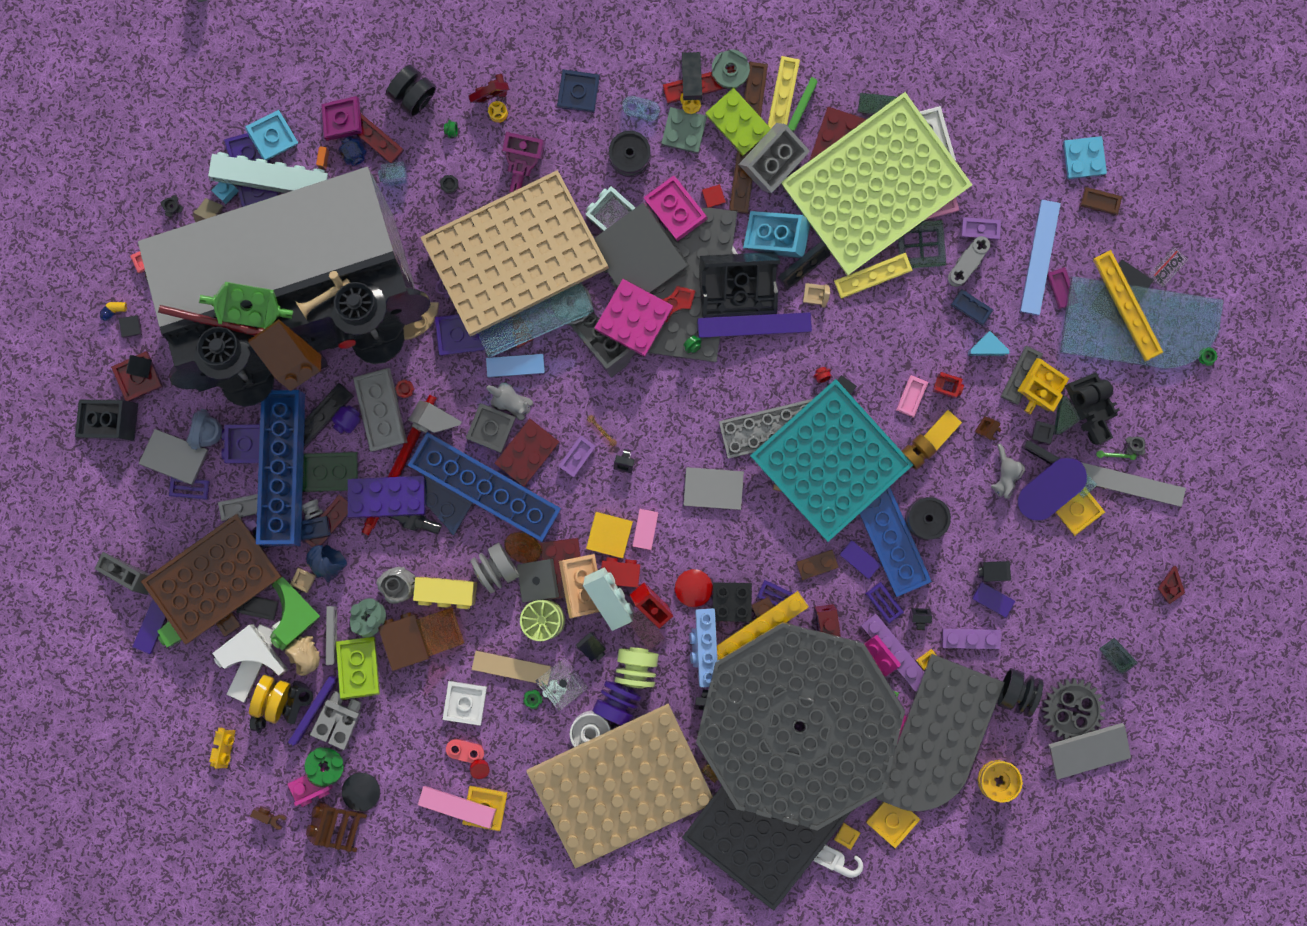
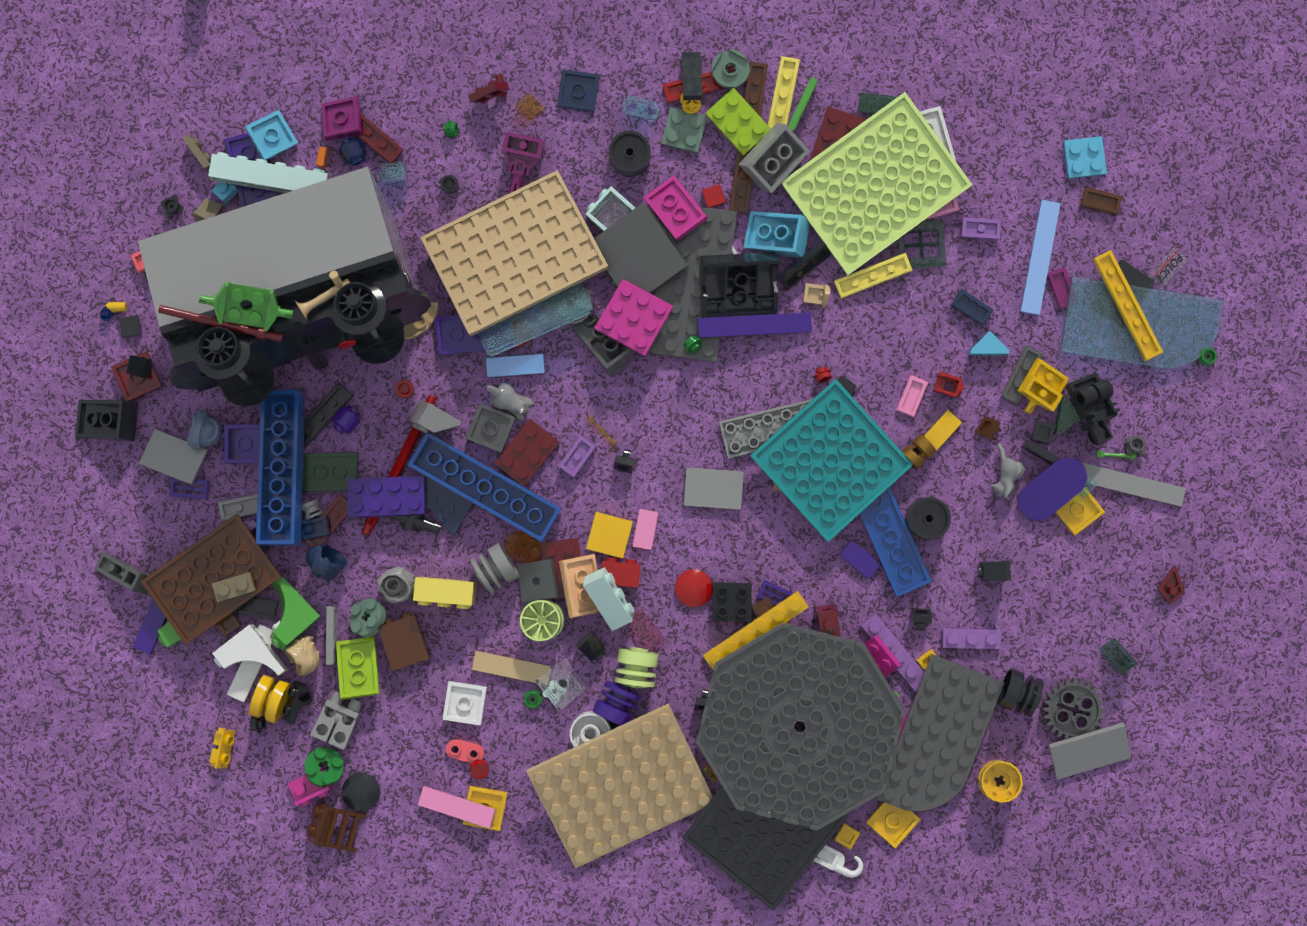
reddish brown slope [248,320,321,391] -> none
reddish brown plate [250,806,287,830] -> none
dark purple tile [288,675,338,746] -> none
tan tile [290,568,316,593] -> none
light grey tile [353,368,407,452] -> none
black wheel [385,64,437,117] -> none
clear orange plate [416,607,465,656] -> none
yellow wheel [488,101,508,123] -> none
red brick [630,583,673,628] -> none
red tile [662,286,695,323] -> none
light blue bracket [689,609,717,687] -> none
reddish brown plate [796,550,839,580] -> none
dark purple tile [865,582,904,624] -> none
light grey piece [948,236,990,287] -> none
dark purple tile [972,582,1015,618] -> none
none -> dark tan plate [182,134,211,172]
none -> dark tan plate [212,572,256,602]
none -> clear yellow slope [515,92,544,121]

